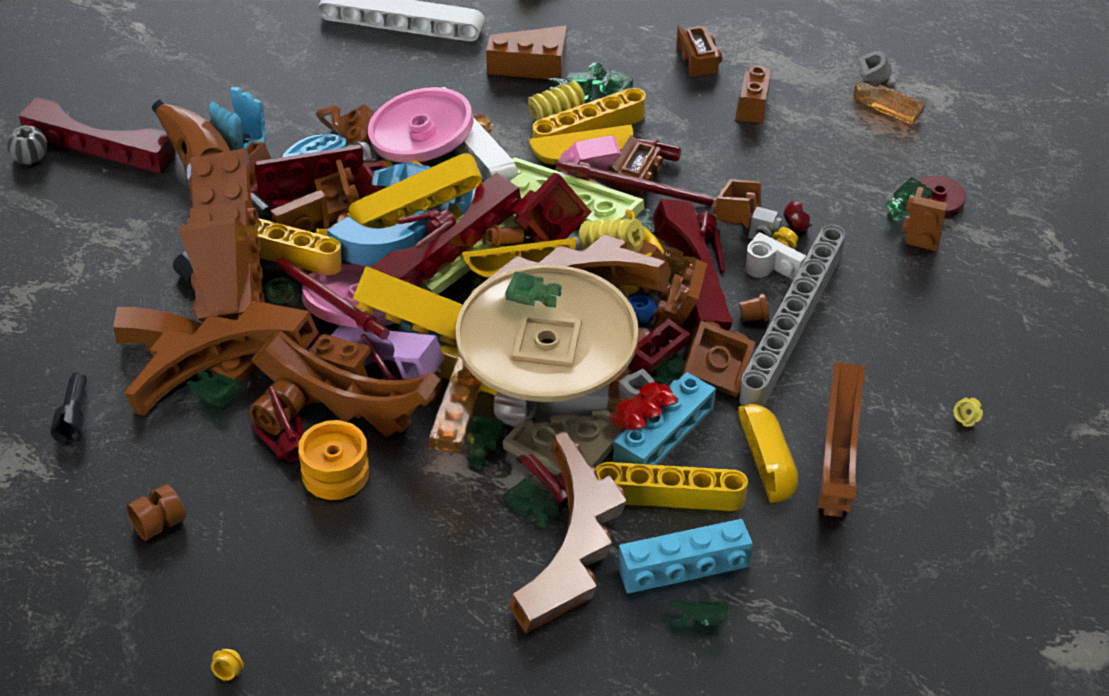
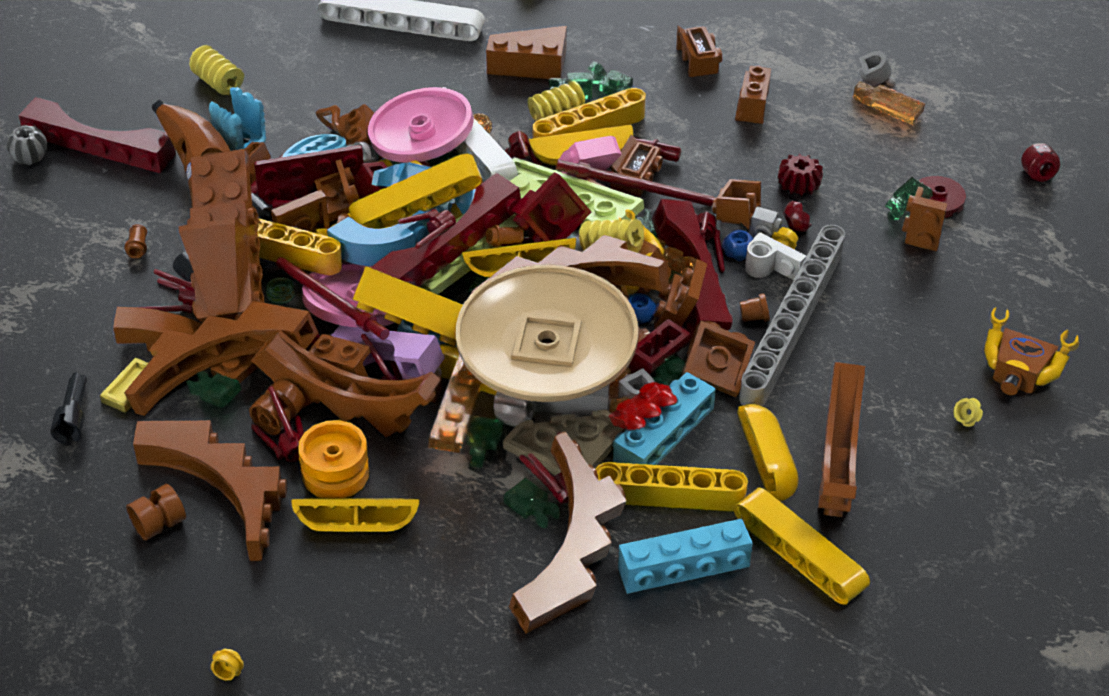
clear green plate [505,271,562,308] -> none
clear green plate [670,599,728,627] -> none
none -> light yellow tile [100,357,148,413]
none -> dark orange pin [124,224,147,259]
none -> dark orange arch [133,420,287,561]
none -> dark red plant [138,269,196,313]
none -> light yellow piece [189,45,244,95]
none -> yellow brick [292,498,419,532]
none -> dark red plant [505,131,542,166]
none -> blue plate [722,230,754,261]
none -> yellow beam [734,488,870,605]
none -> dark red gear [777,153,823,197]
none -> torso [984,307,1079,395]
none -> dark red head [1021,143,1061,182]

